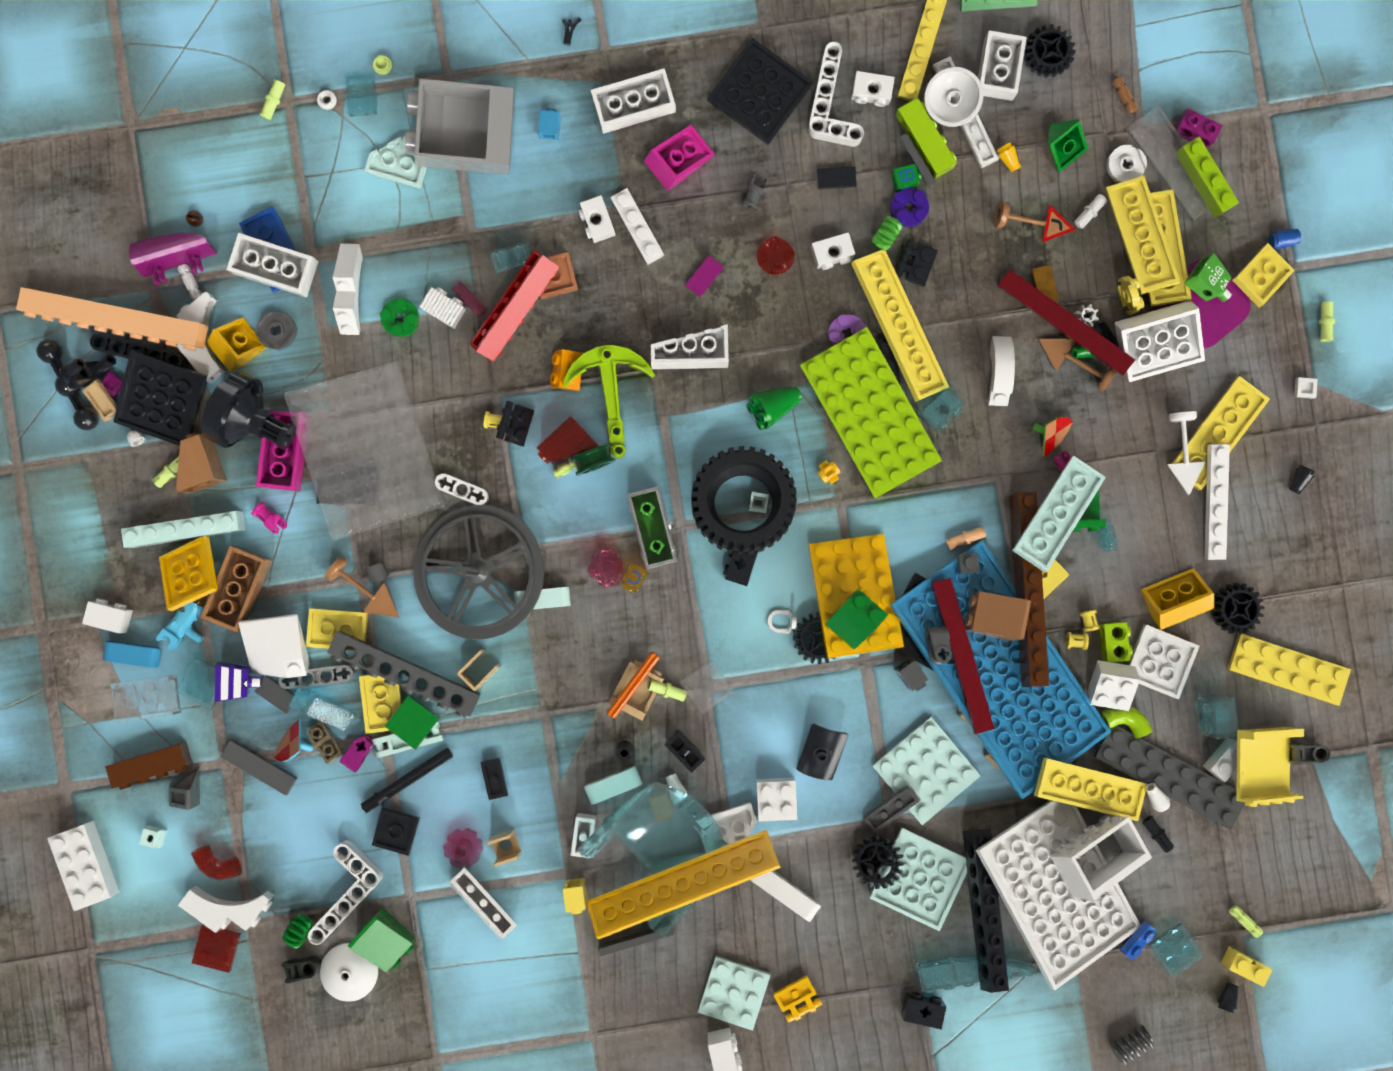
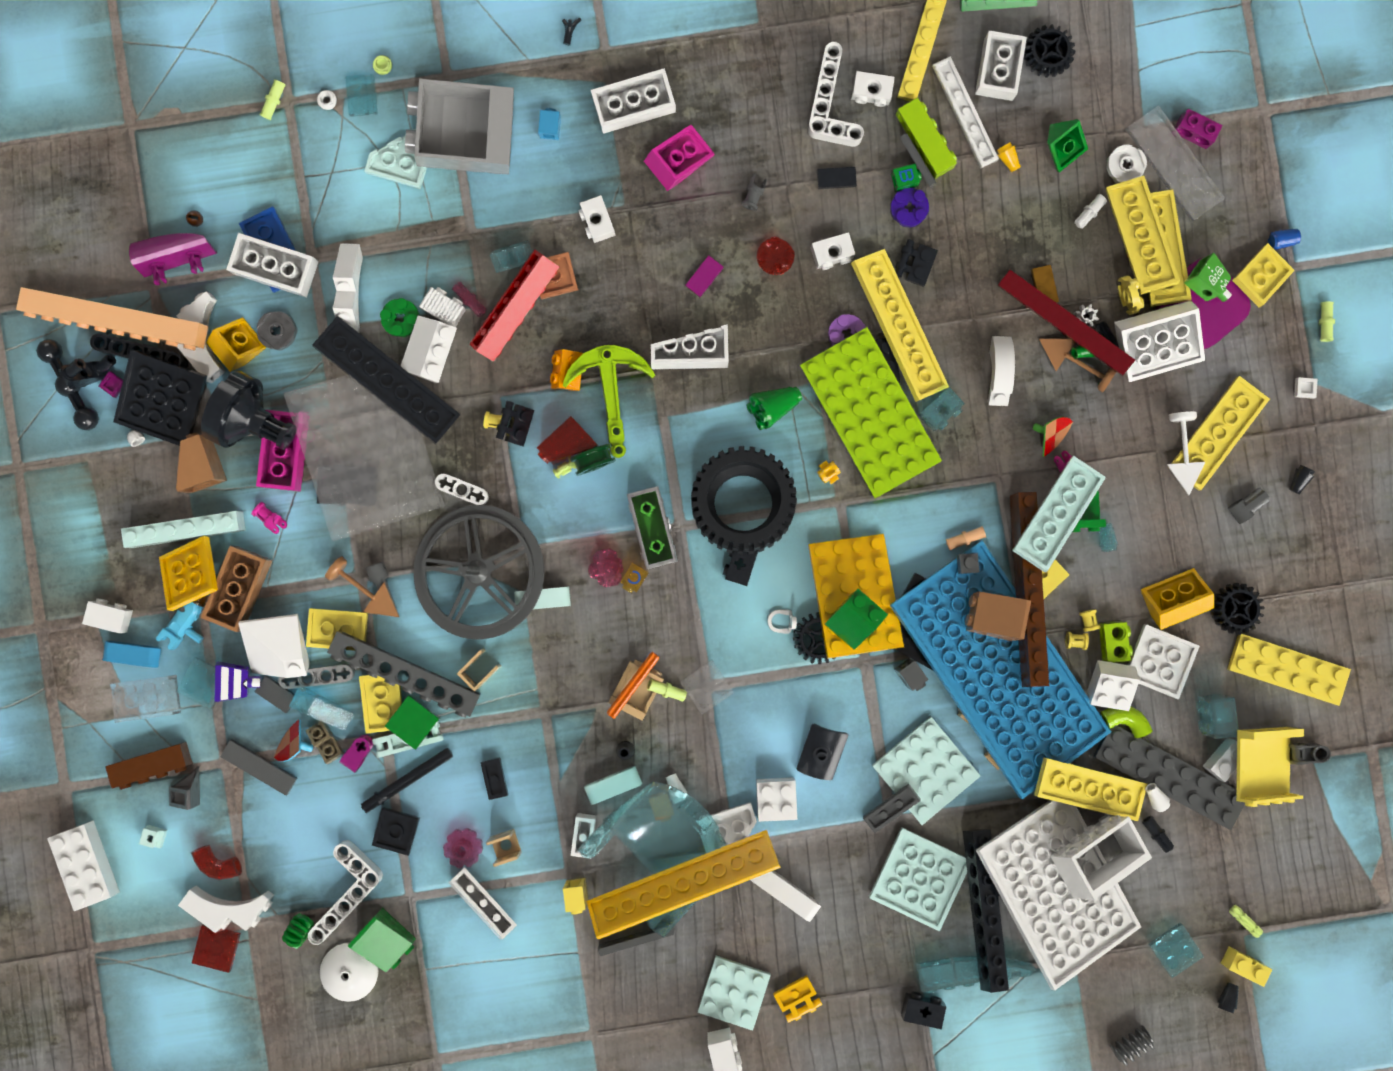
tan tile [82,379,117,422] -> none
yellowish green pin [152,456,179,488] -> none
white axle [177,264,201,301] -> none
pearl dark grey piece [281,956,322,983] -> none
white plate [611,188,664,265] -> none
black brick [665,729,705,773] -> none
black plate [707,38,814,146] -> none
light aqua piece [749,492,769,514] -> none
black gear [852,836,905,889] -> none
bright green gear [872,216,902,250] -> none
white dish [925,67,983,127] -> none
dark grey piece [925,626,952,665] -> none
dark red tile [931,578,994,734] -> none
medium nougat piece [993,201,1076,243] -> none
medium nougat axle [1112,77,1138,114] -> none
blue plate [1120,921,1156,960] -> none
lime brick [1175,137,1239,218] -> none
white plate [1204,444,1230,560] -> none
none -> black plate [312,316,460,445]
none -> white slope [401,316,457,383]
none -> dark grey piece [1228,488,1270,524]

